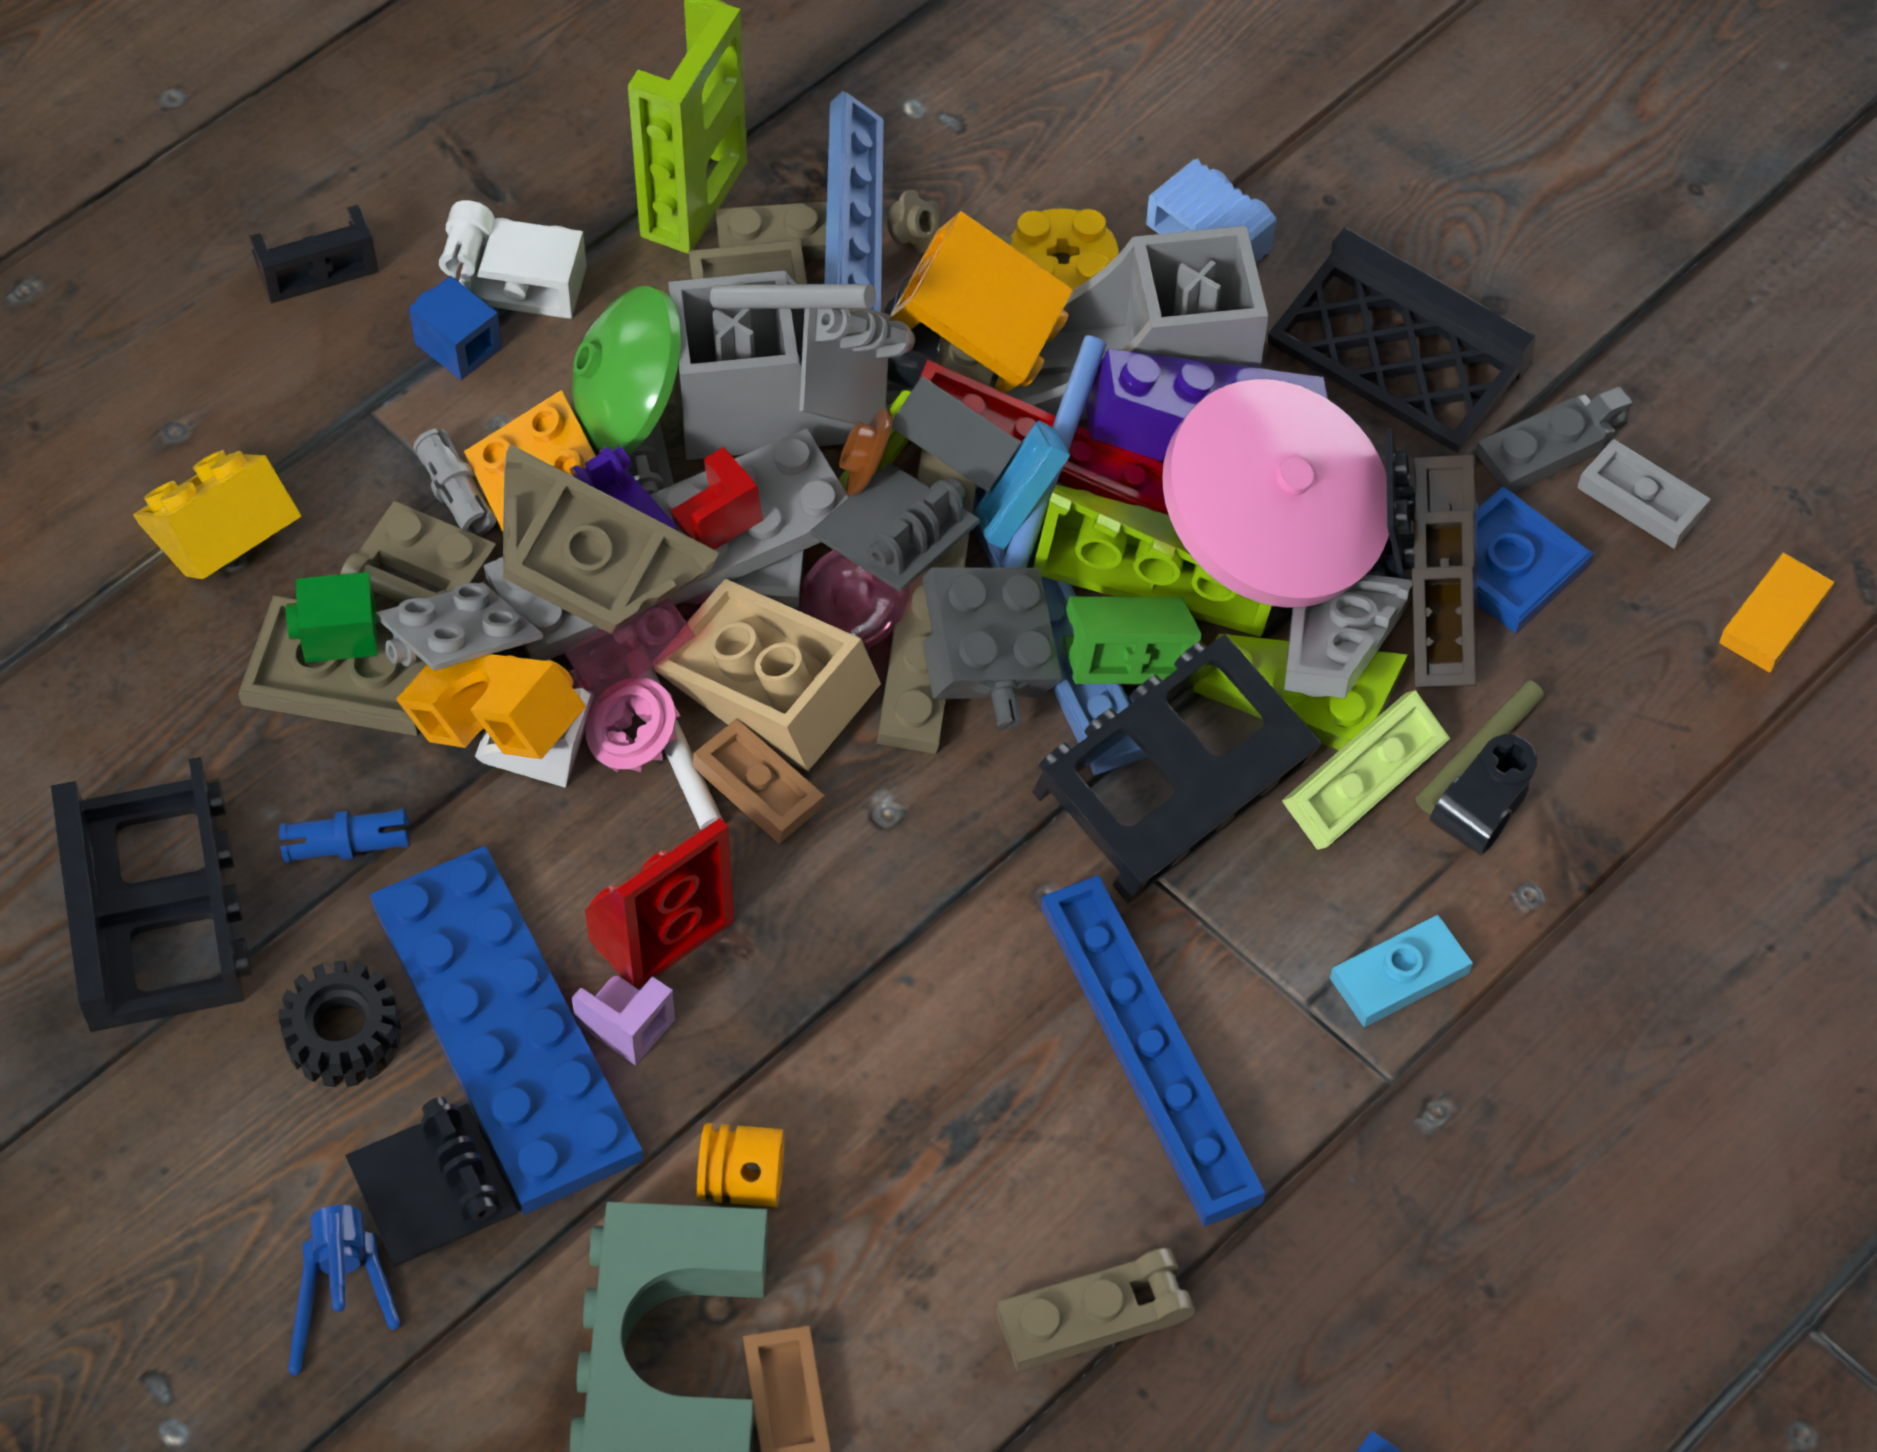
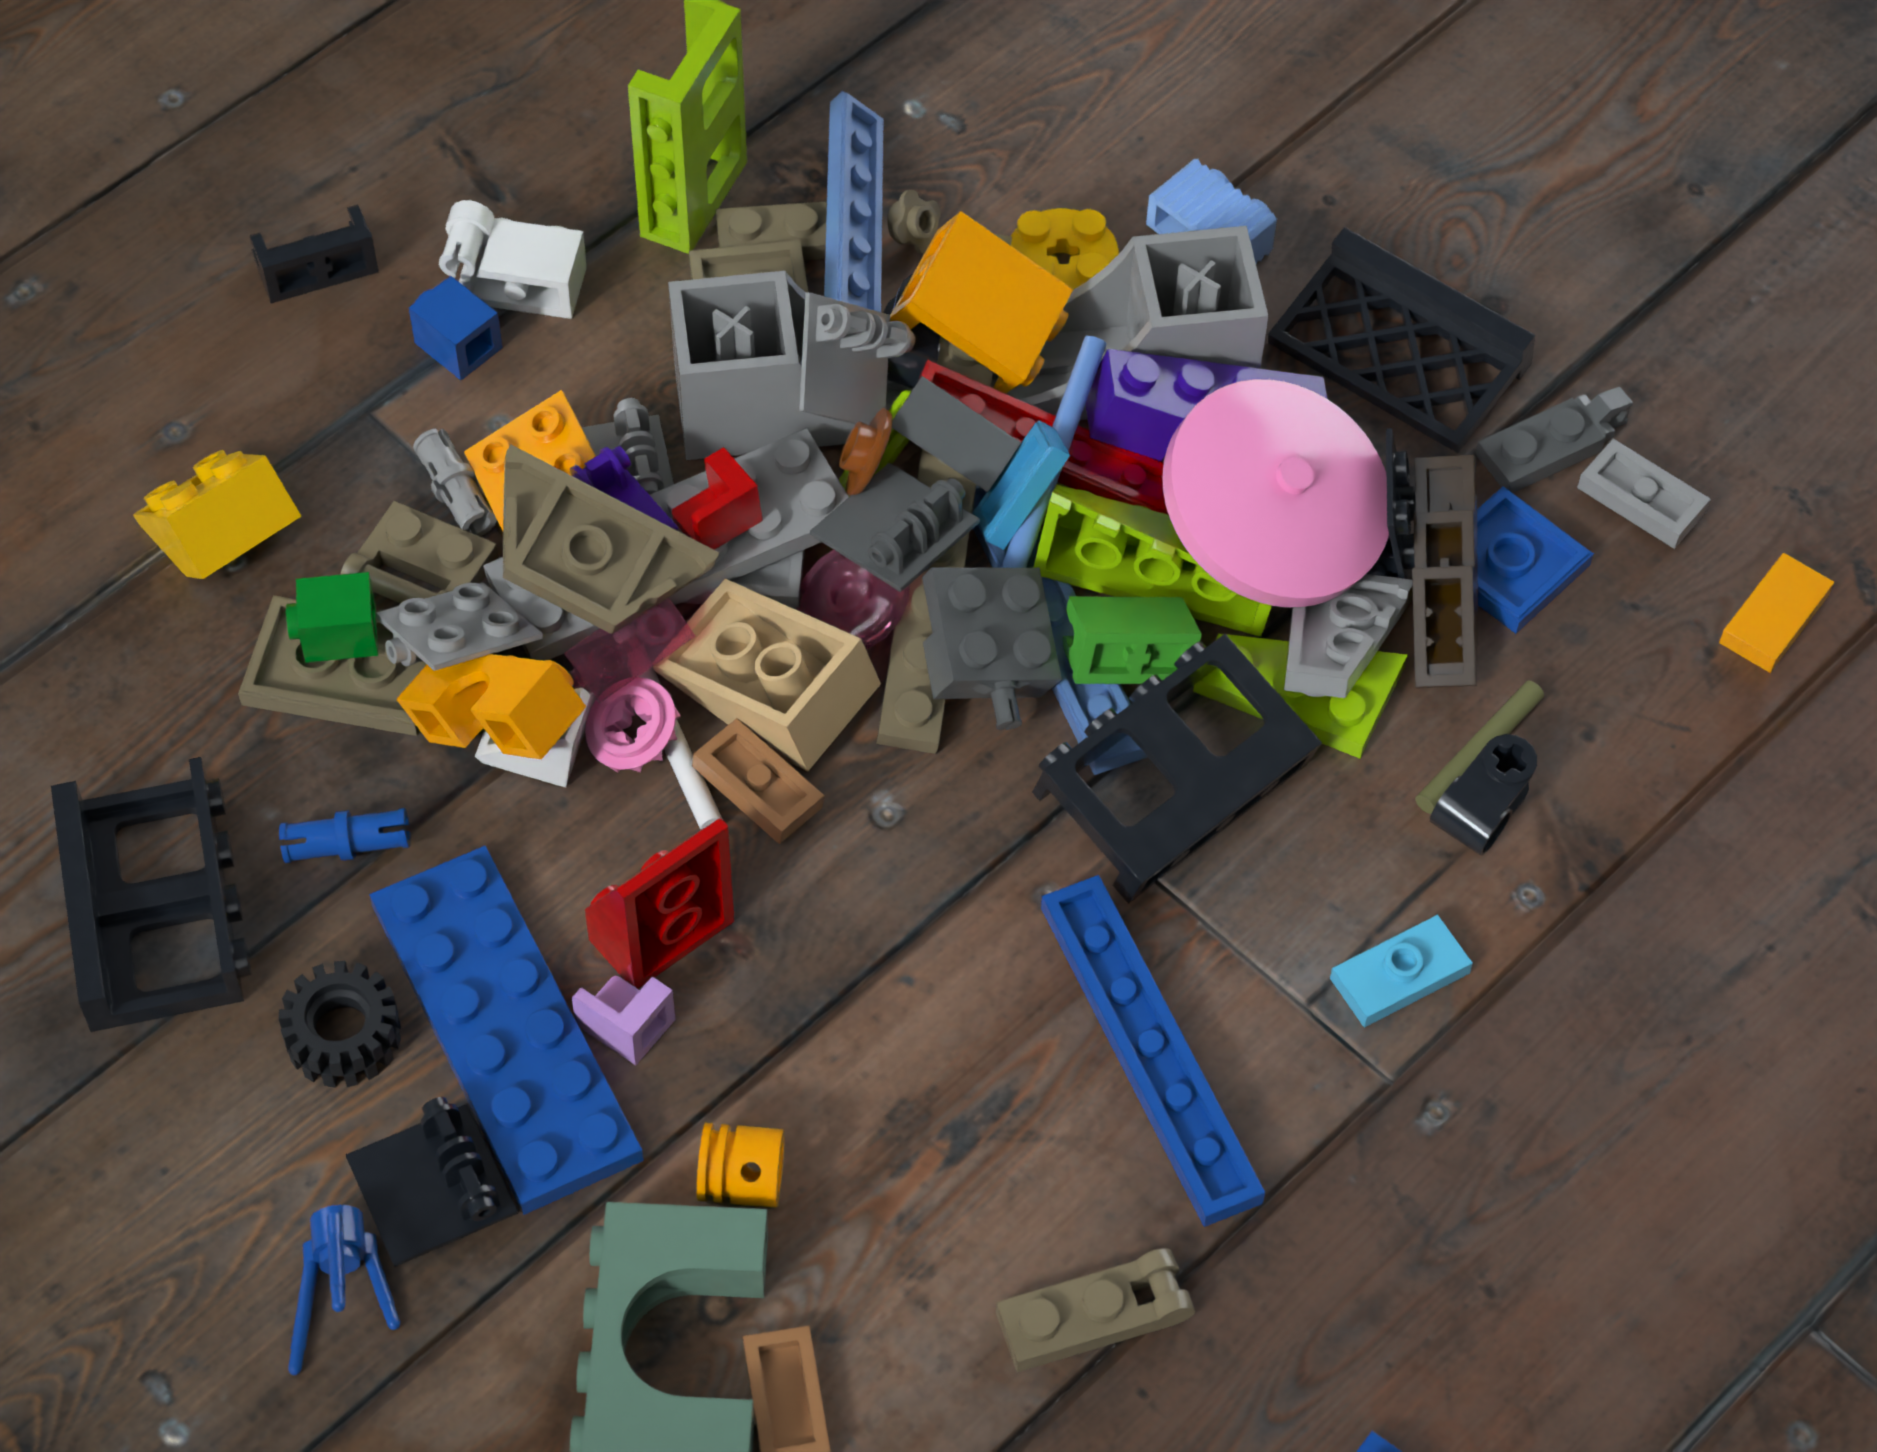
bright green dish [572,286,681,455] -> none
light grey bar [710,284,876,309] -> none
yellowish green tile [1282,690,1450,850] -> none

